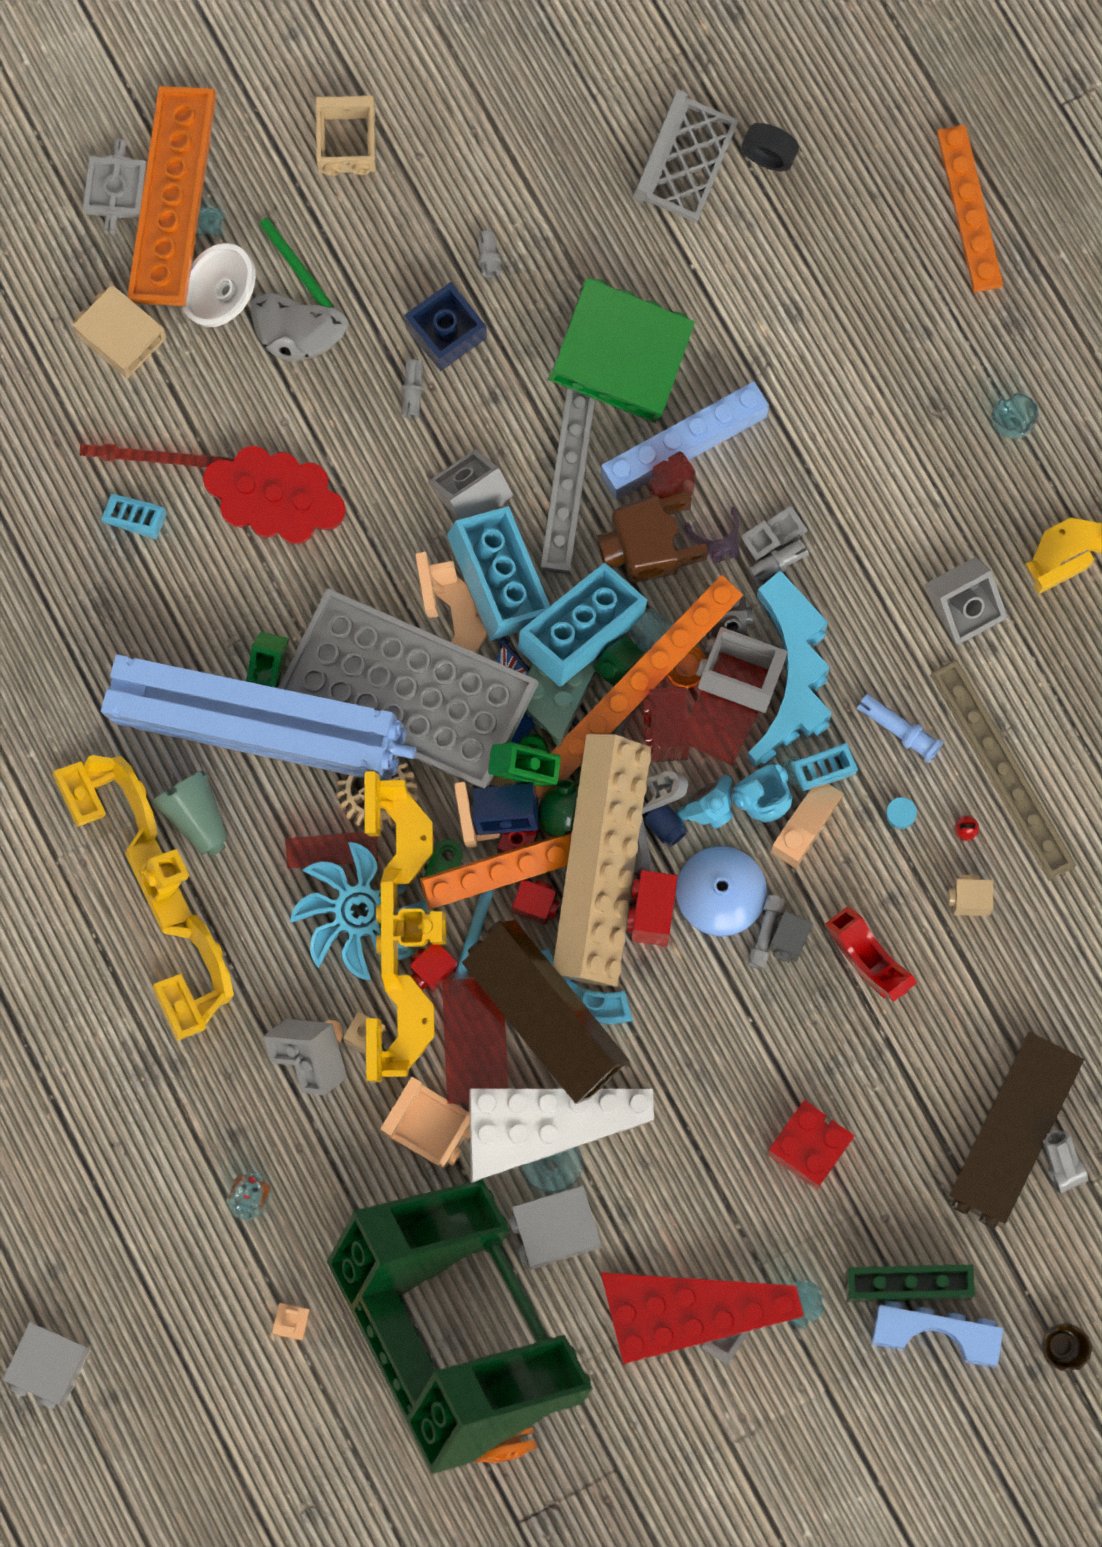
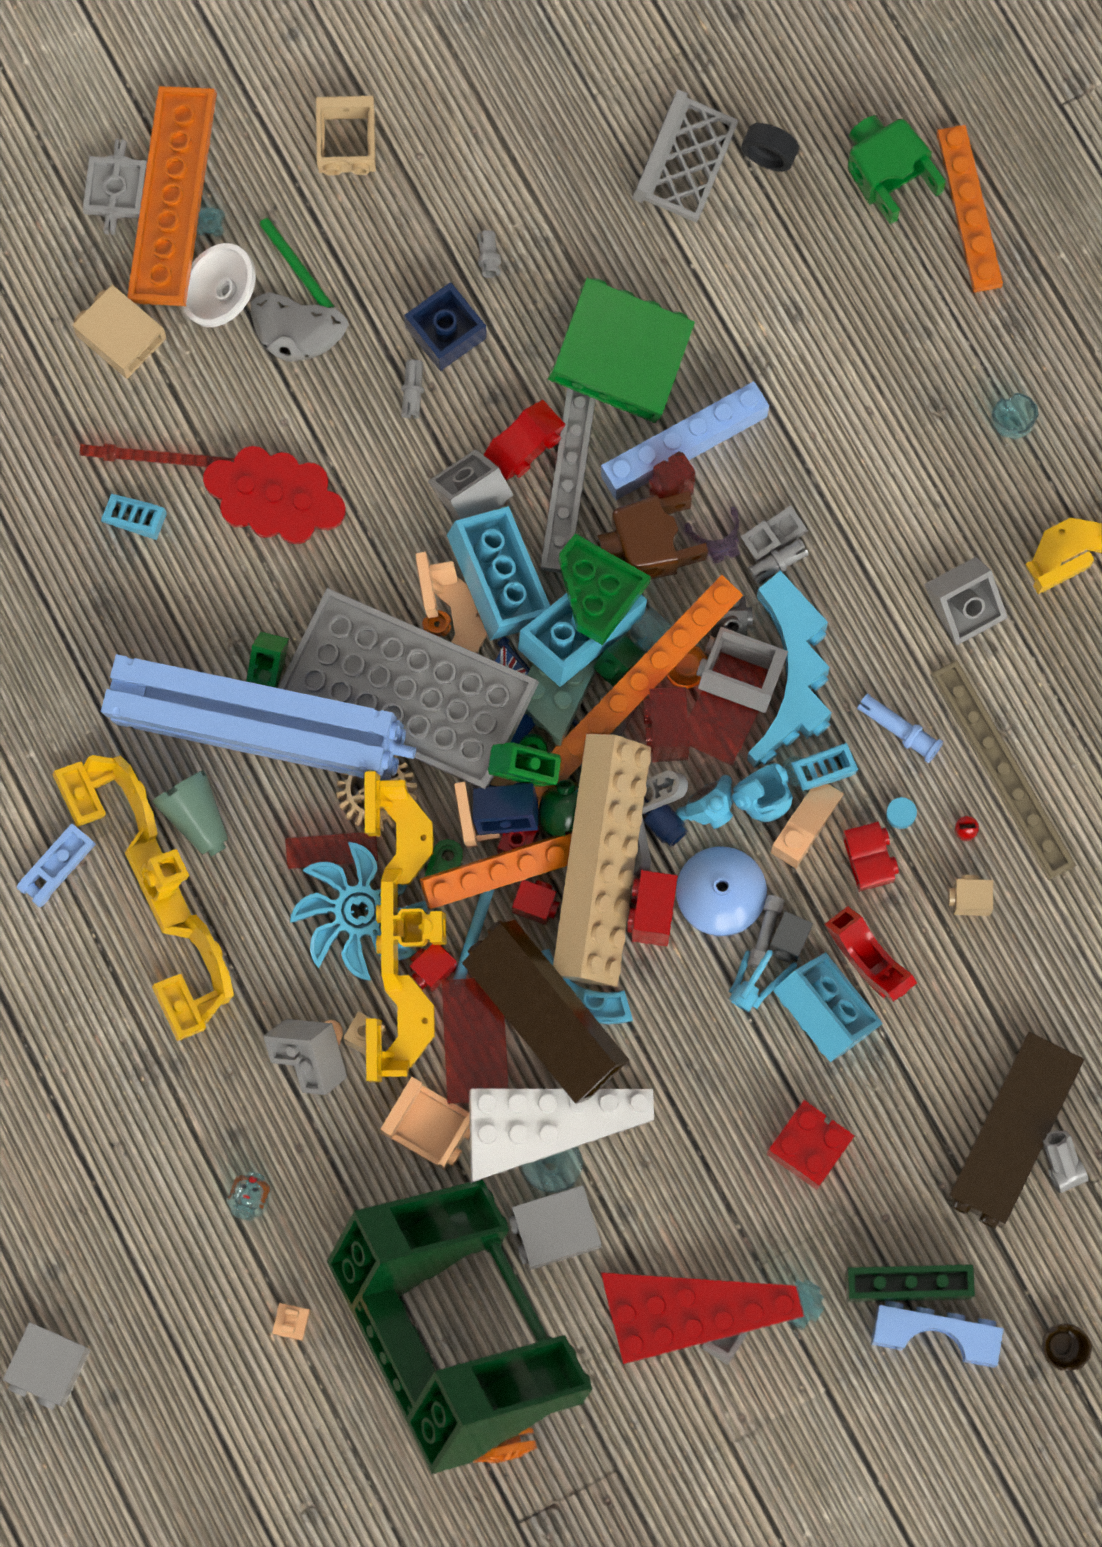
none -> light blue plate [17,823,96,908]
none -> orange plate [422,610,451,637]
none -> red brick [483,399,566,481]
none -> green plate [558,533,651,645]
none -> medium azure plant [729,950,797,1012]
none -> medium azure slope [773,952,883,1062]
none -> red brick [842,821,899,892]
none -> green piece [847,115,946,225]

